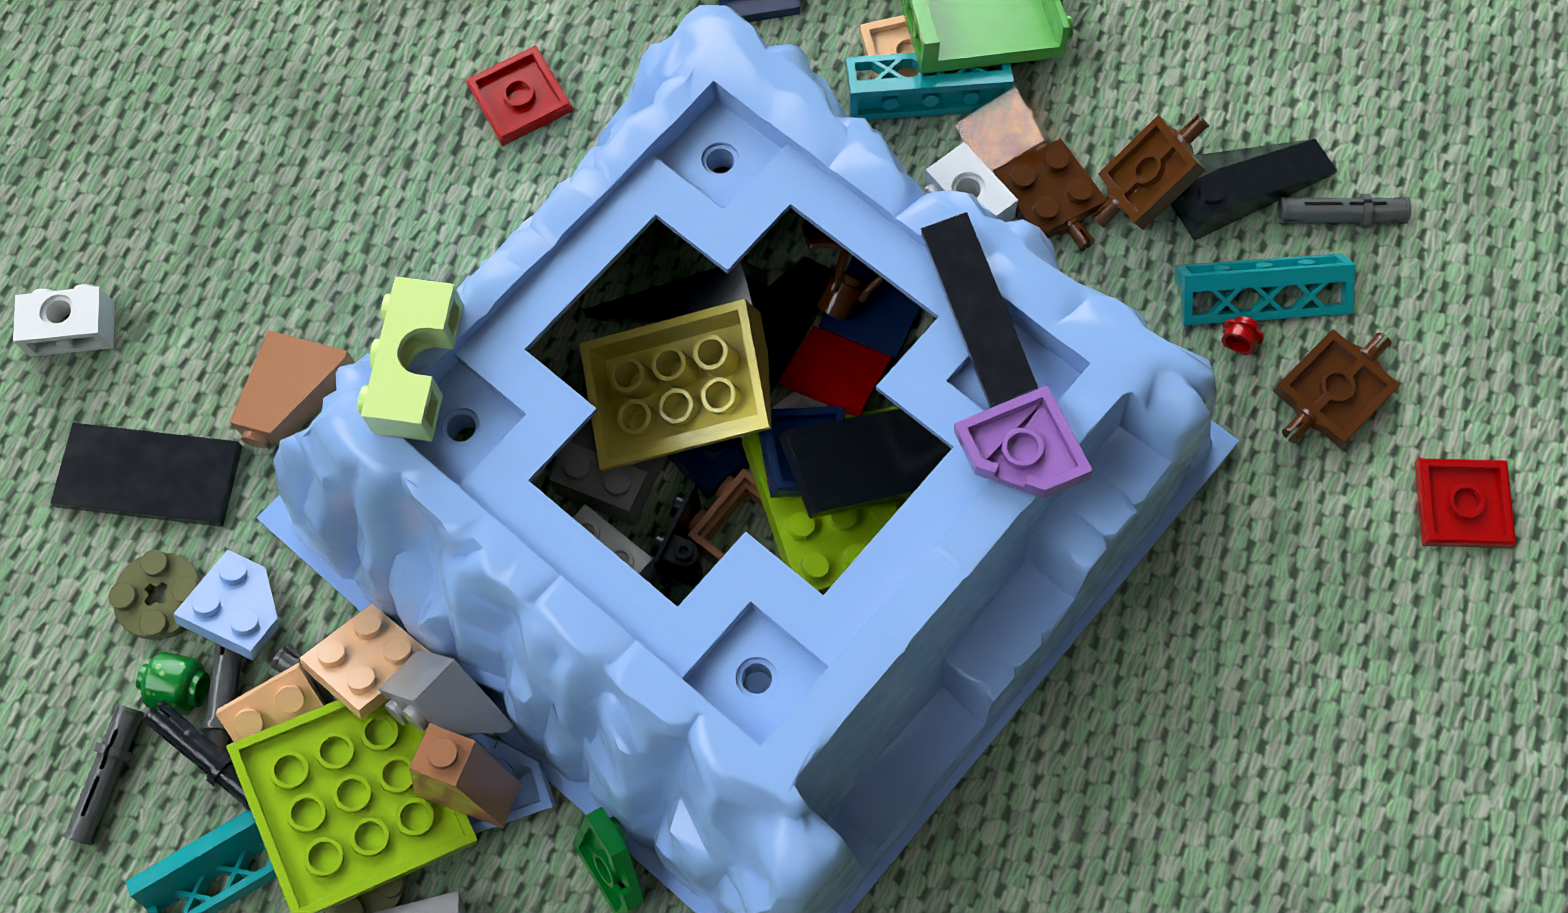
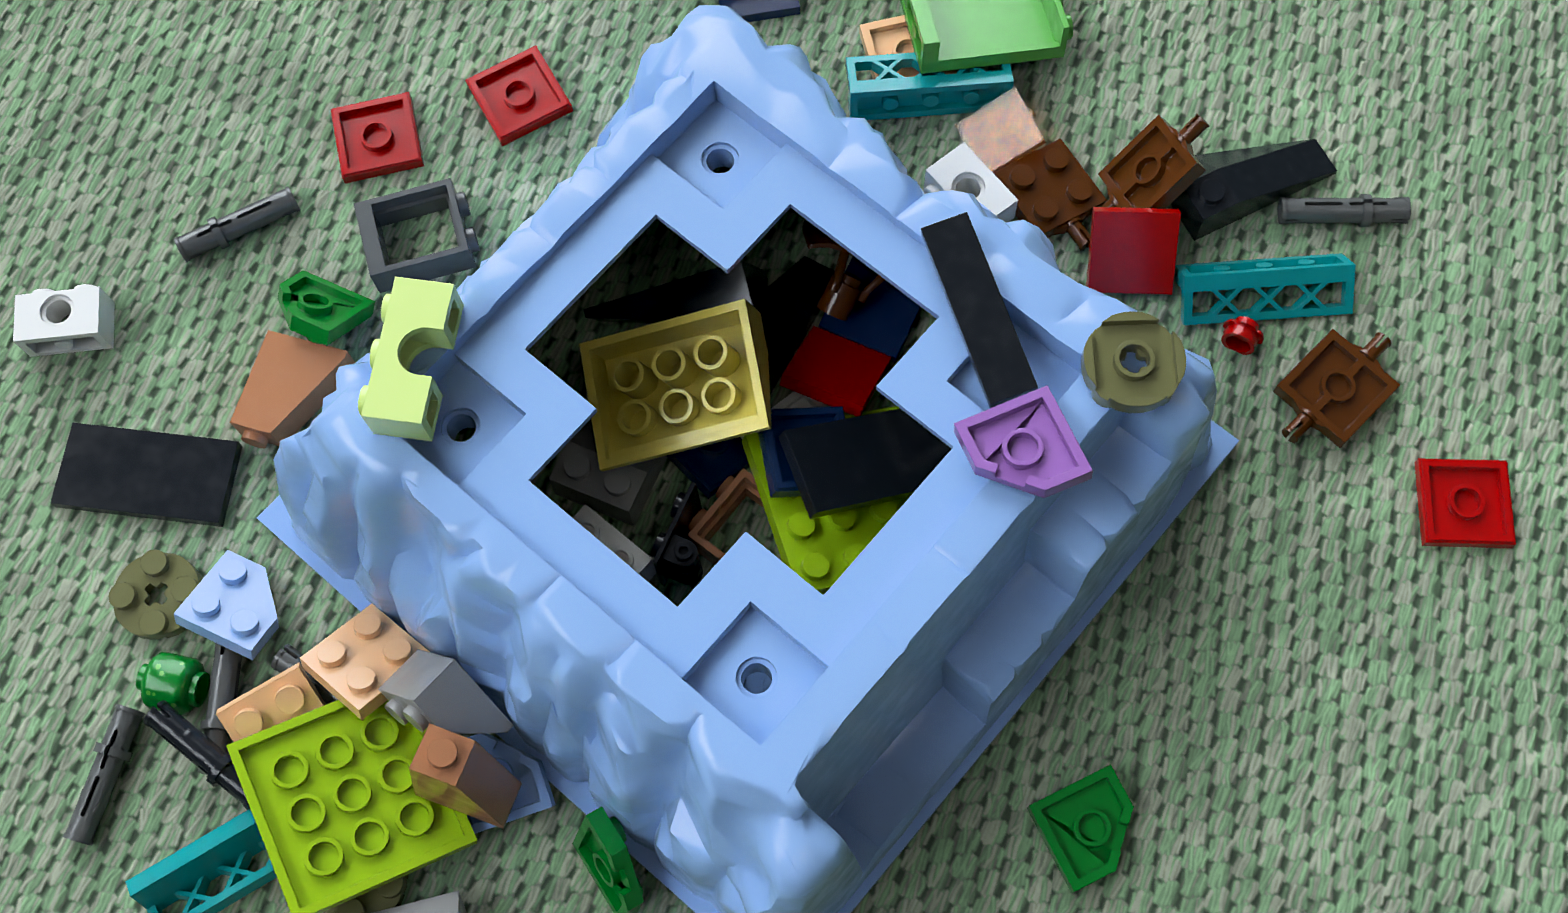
none -> dark grey pin [173,186,300,262]
none -> green plate [278,270,375,346]
none -> red tile [330,92,424,184]
none -> dark grey window [353,178,480,293]
none -> green plate [1027,764,1134,893]
none -> olive plate [1081,311,1186,413]
none -> red tile [1086,207,1181,295]

